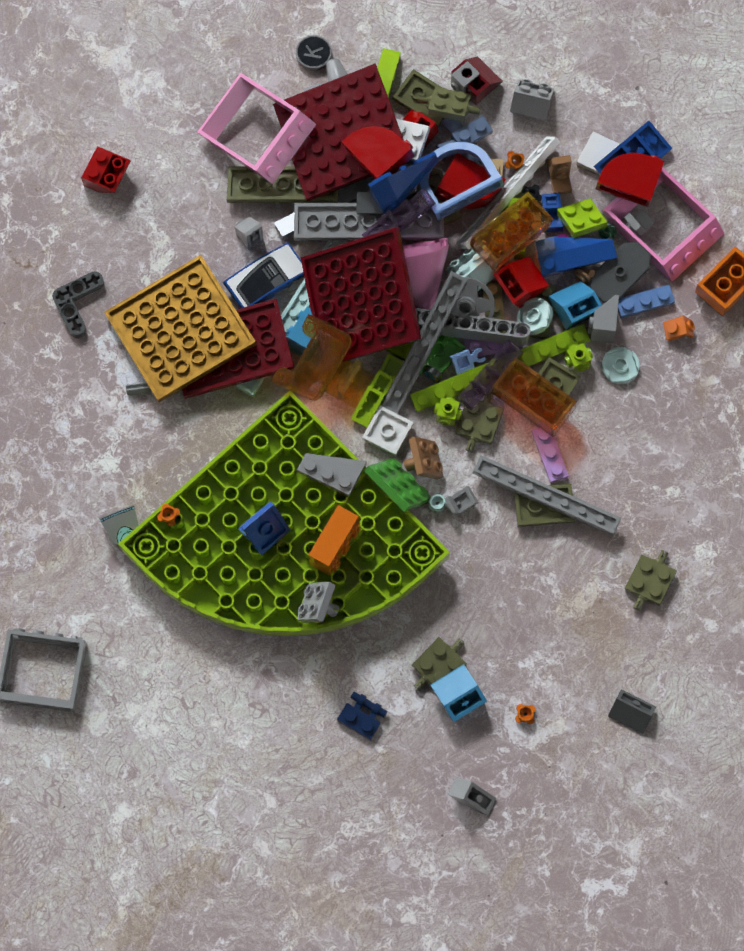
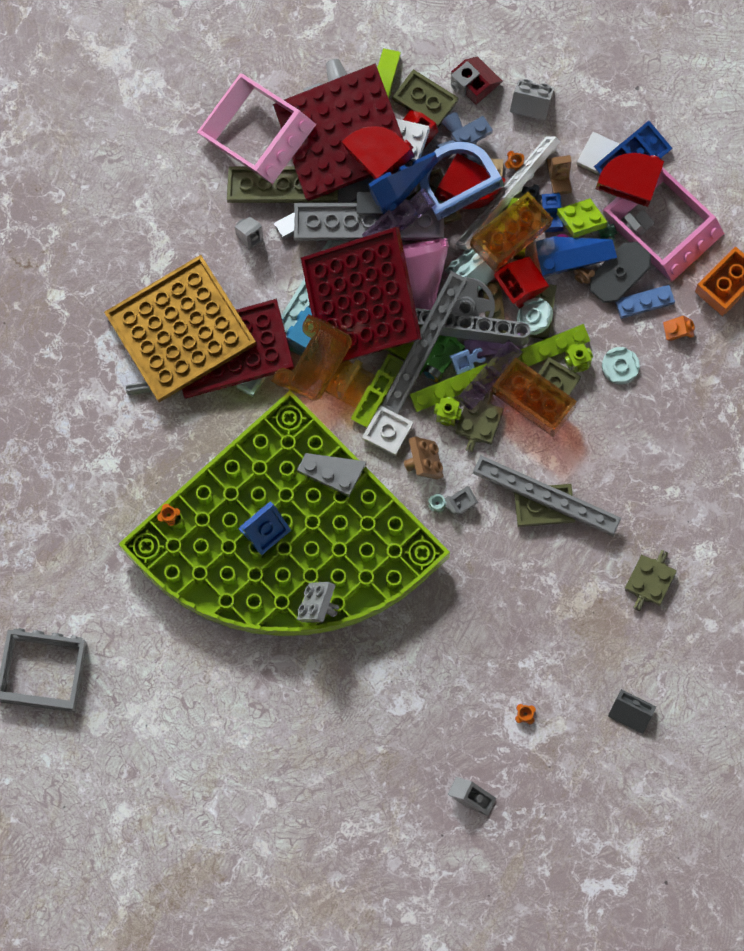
dark grey beam [52,271,104,338] -> none
red slope [81,146,131,193] -> none
light grey torso [99,505,138,545] -> none
slope [223,242,304,308] -> none
black tile [296,35,332,71] -> none
orange brick [308,505,361,576] -> none
dark blue plate [337,691,388,741] -> none
bright green plate [364,458,431,512] -> none
olive plate [411,637,467,691] -> none
olive plate [418,87,481,122] -> none
dark azure slope [431,664,487,722] -> none
lavender plate [531,424,569,484] -> none
dark azure slope [548,281,602,330] -> none
light grey slope [587,295,619,344] -> none

